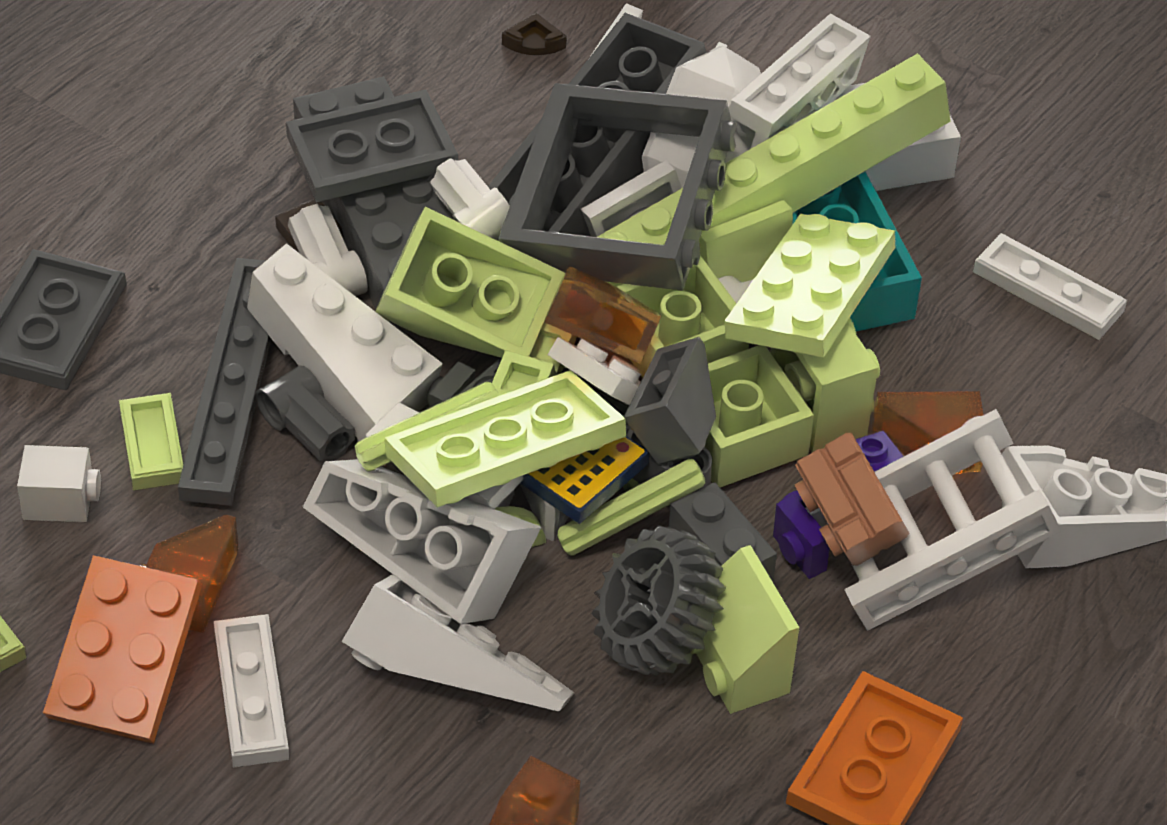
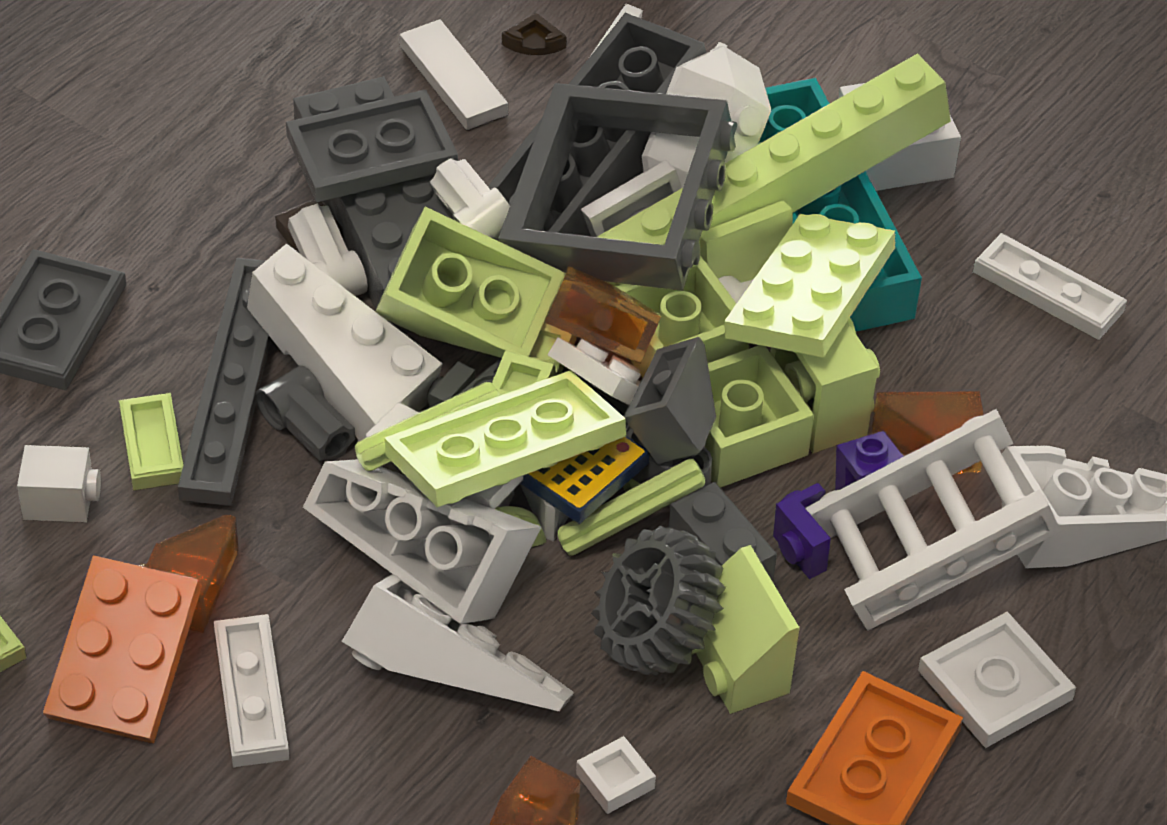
white fence [729,13,871,148] -> none
nougat brick [794,433,910,566] -> none
none -> white tile [400,19,508,130]
none -> white plate [576,736,656,814]
none -> white plate [918,612,1076,748]

